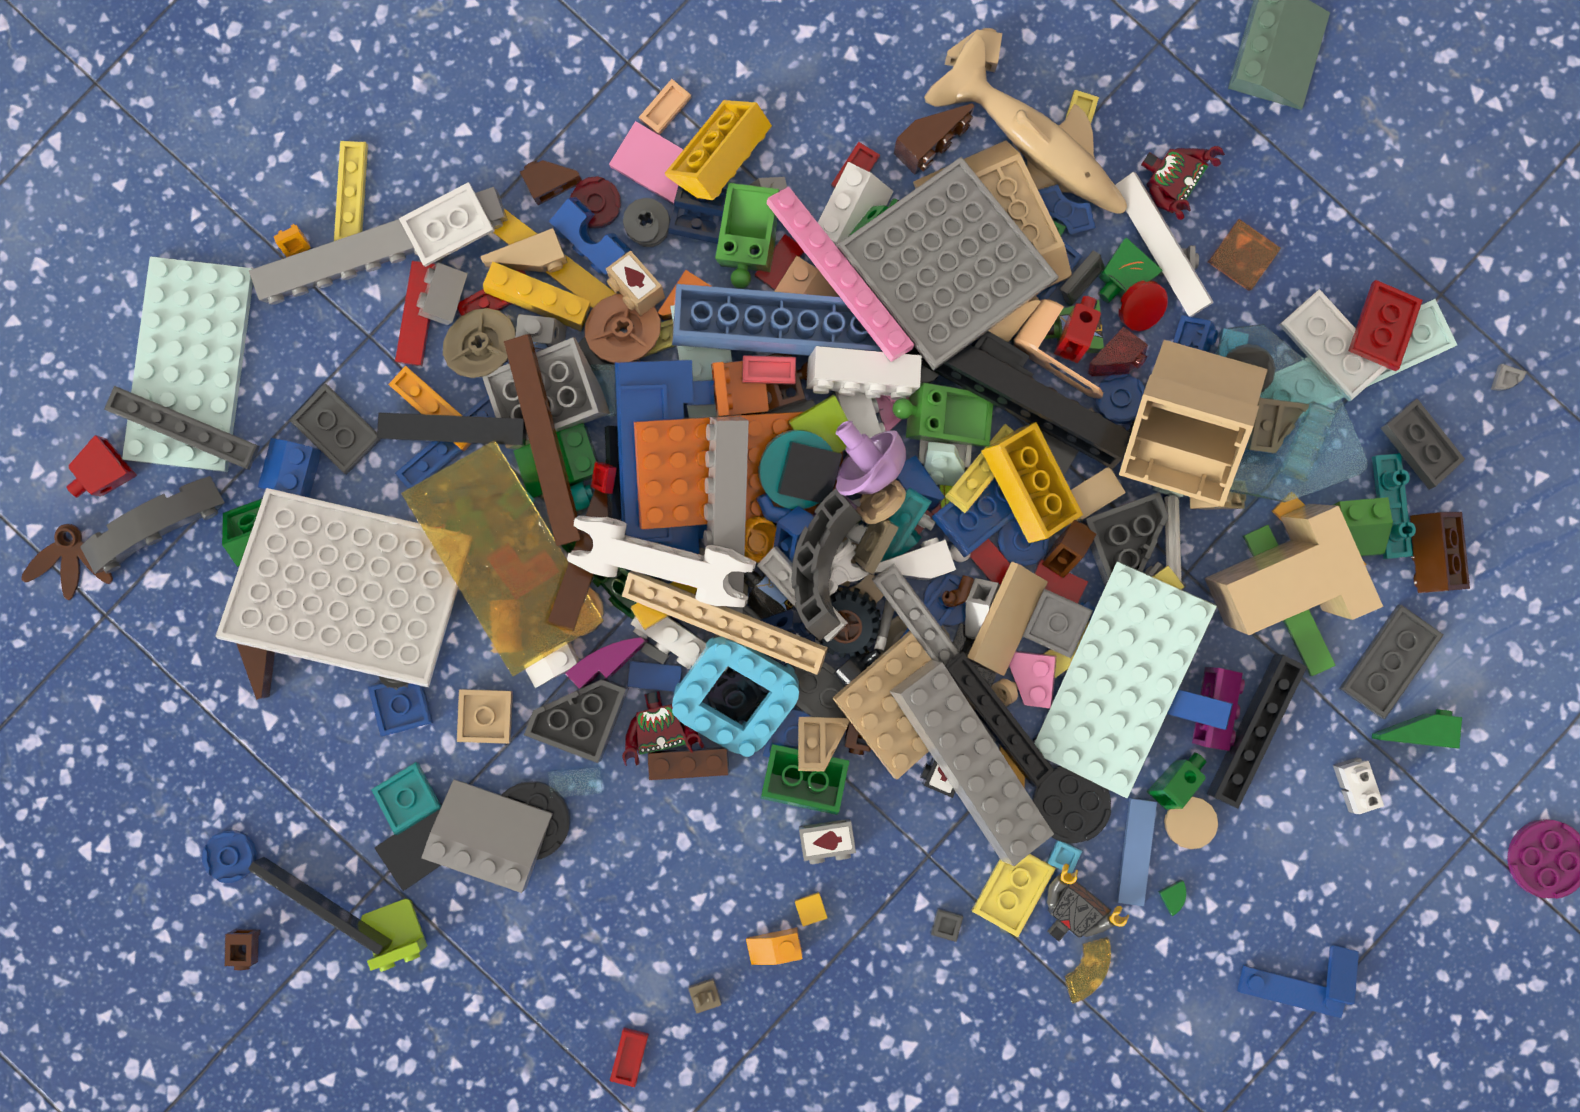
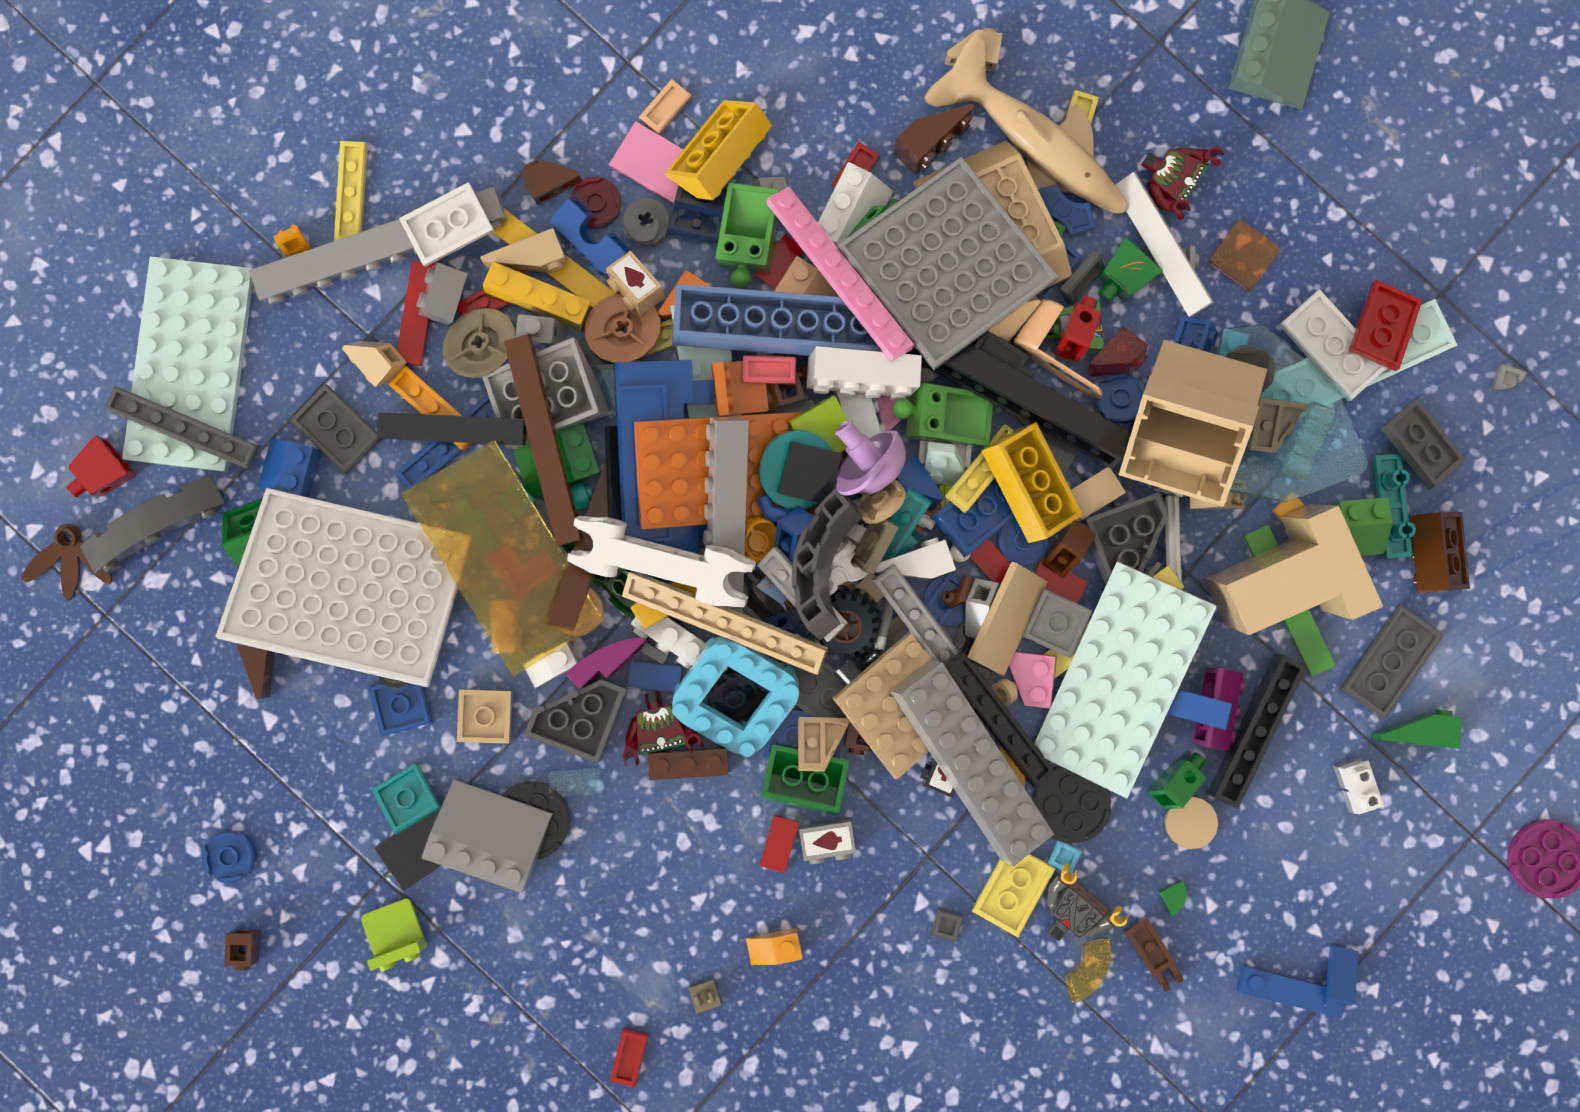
black tile [248,857,392,955] -> none
red tile [591,462,617,494] -> none
yellow tile [794,892,827,926] -> none
medium blue tile [1116,798,1157,906] -> none
red tile [1118,280,1168,331] -> none
none -> tan slope [342,341,407,387]
none -> red tile [760,815,799,873]
none -> reddish brown hinge [1123,916,1184,992]

